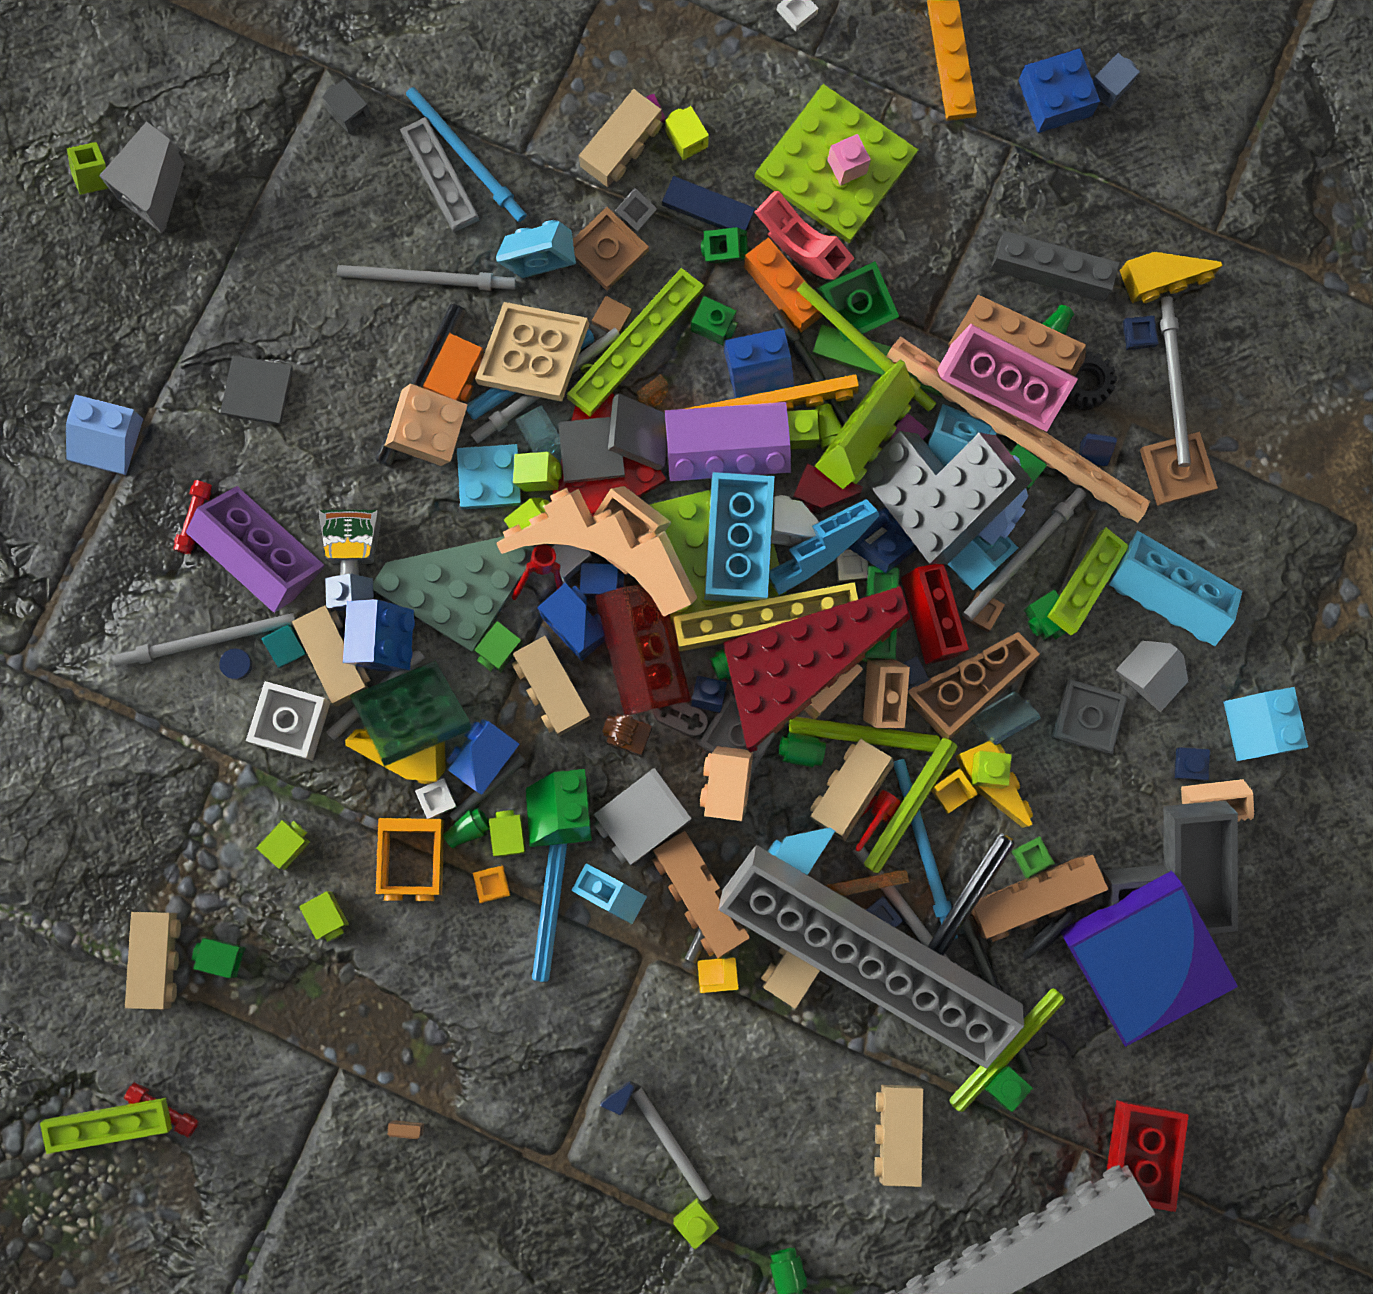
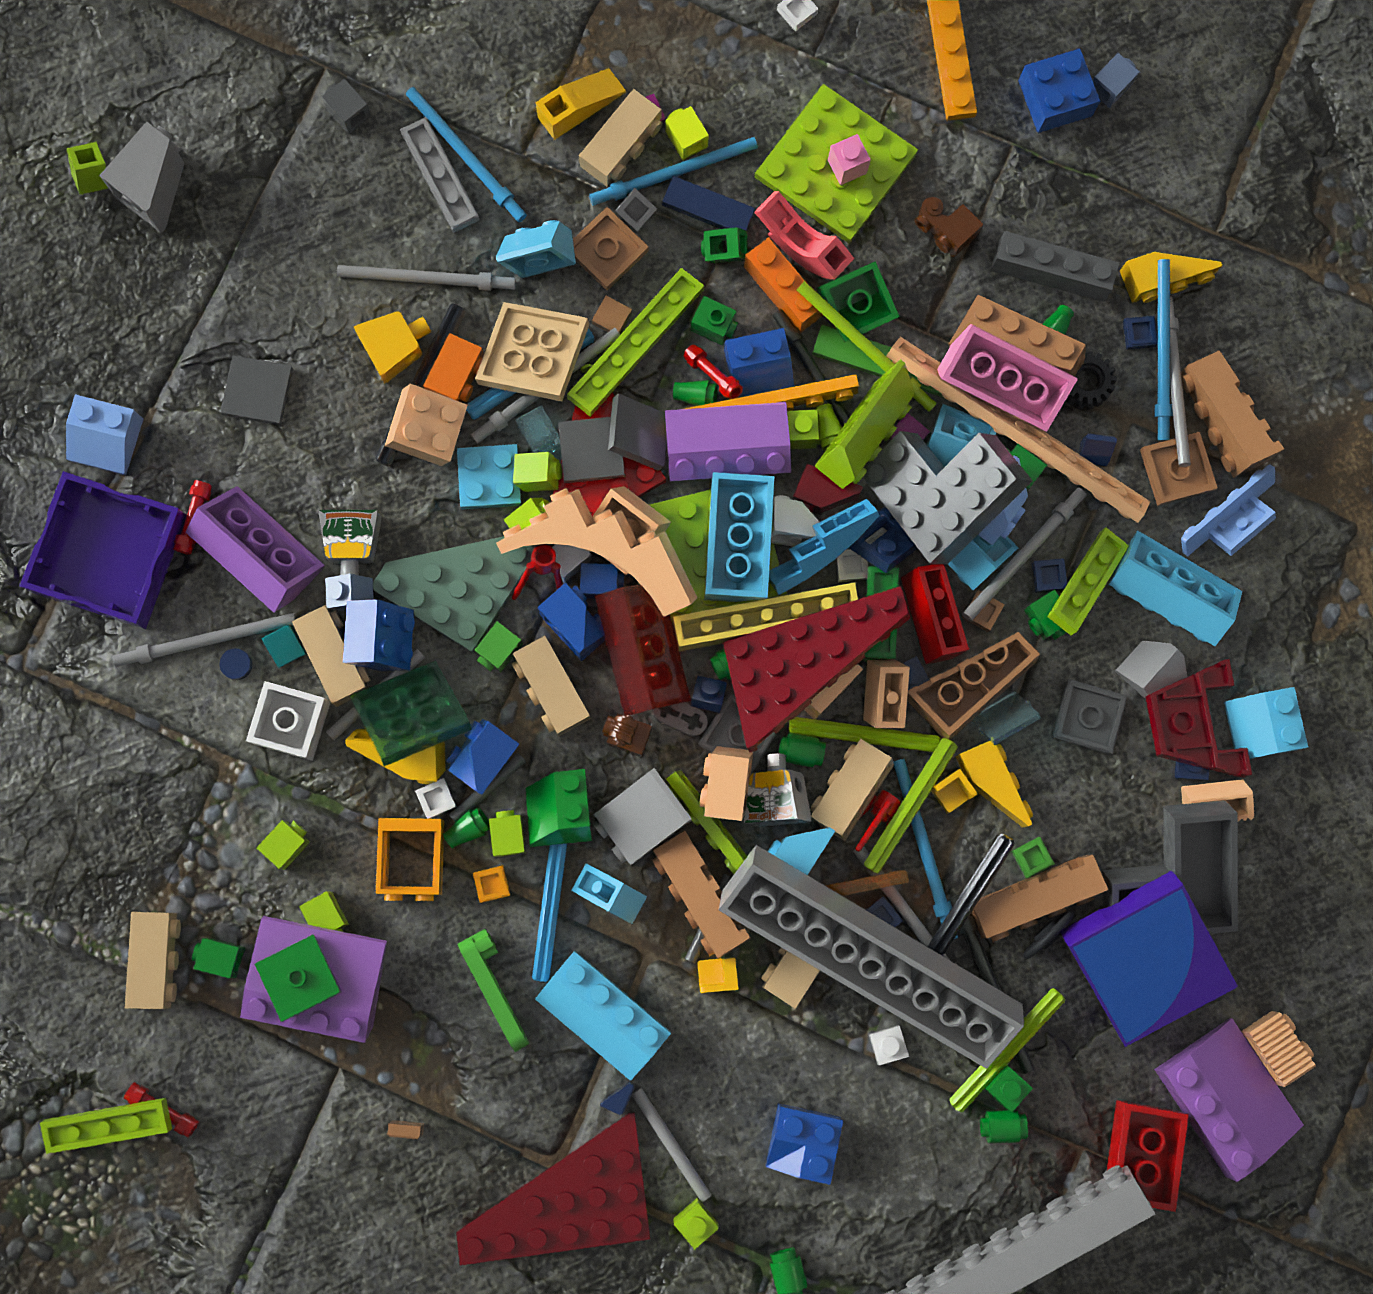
clear orange plate [637,374,668,407] -> none
tan brick [874,1085,923,1187] -> none
lime brick [971,751,1012,789] -> none
none -> dark purple tile [19,471,187,629]
none -> medium lavender slope [240,916,387,1043]
none -> green plate [255,934,342,1022]
none -> yellow torso [354,311,431,383]
none -> dark red wing [456,1112,650,1265]
none -> bright green beam [458,928,529,1052]
none -> medium azure slope [535,950,671,1081]
none -> yellow slope [536,68,626,140]
none -> dark azure bar [589,137,758,206]
none -> lime plate [666,769,747,874]
none -> green cone [673,380,718,406]
none -> red bar [684,345,743,399]
none -> torso [744,753,811,827]
none -> blue slope [766,1103,843,1185]
none -> white plate [869,1025,909,1065]
none -> reddish brown brick [914,197,984,258]
none -> green brick [980,1110,1028,1144]
none -> dark blue plate [1032,558,1067,593]
none -> dark red wing [1145,659,1252,778]
none -> medium lavender slope [1154,1018,1304,1182]
none -> dark azure bar [1155,259,1173,441]
none -> medium nougat wedge [1181,350,1284,478]
none -> light blue bracket [1181,464,1276,556]
none -> light nougat brick [1241,1011,1316,1087]

